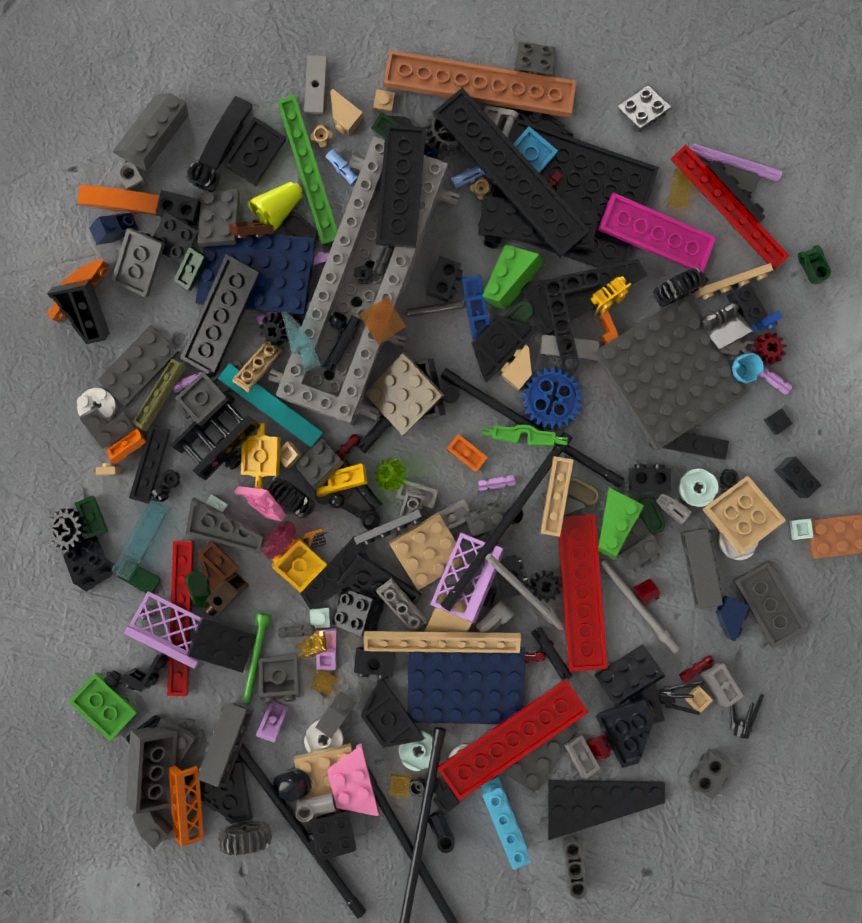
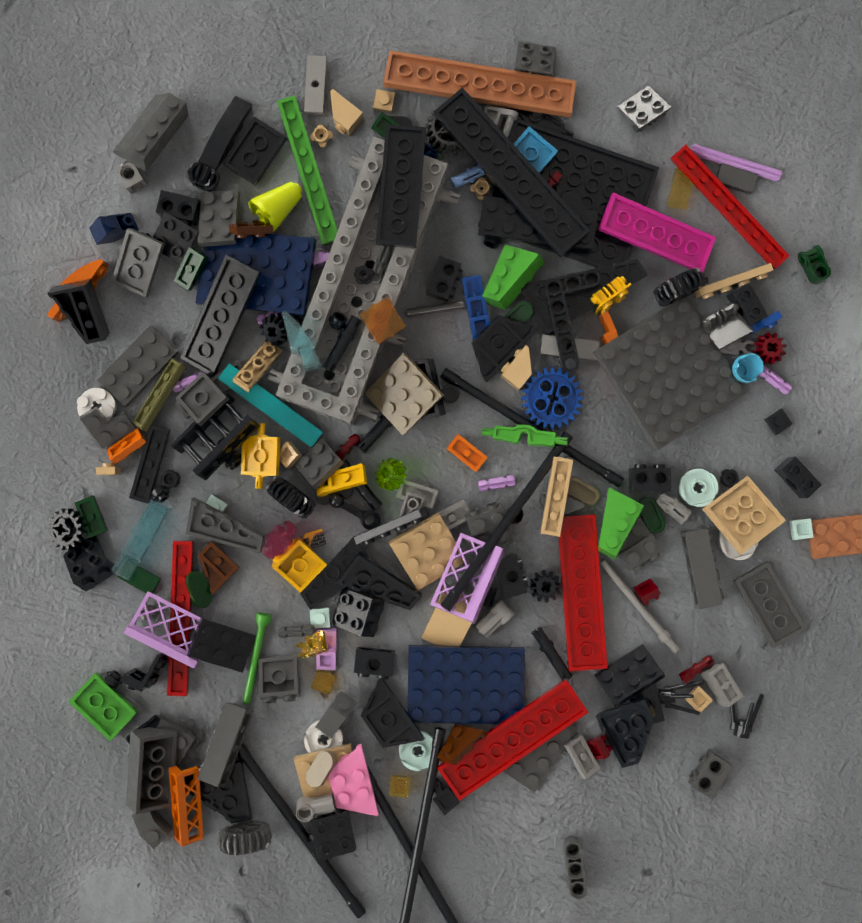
orange slope [77,185,160,216] -> none
dark brown torso [205,572,249,616] -> none
bright pink wing [233,486,286,521] -> none
lavender slope [256,703,288,743] -> none
black piece [273,768,312,802] -> none
black tile [284,212,318,240] -> none
light blue pin [326,149,358,186] -> none
tan plate [364,631,521,653] -> none
light grey tile [376,578,427,632] -> none
black plate [409,777,425,797] -> none
black piece [428,810,455,853] -> none
medium azure fence [481,775,531,870] -> none
light grey bar [485,553,565,631] -> none
dark red piece [525,651,546,663] -> none
black wing [548,780,665,840] -> none
black plate [649,433,729,460] -> none
black plate [706,160,766,222] -> none
dark blue slope [715,596,749,641] -> none
none -> tile [306,750,336,788]
none -> reddish brown wing [437,724,487,765]

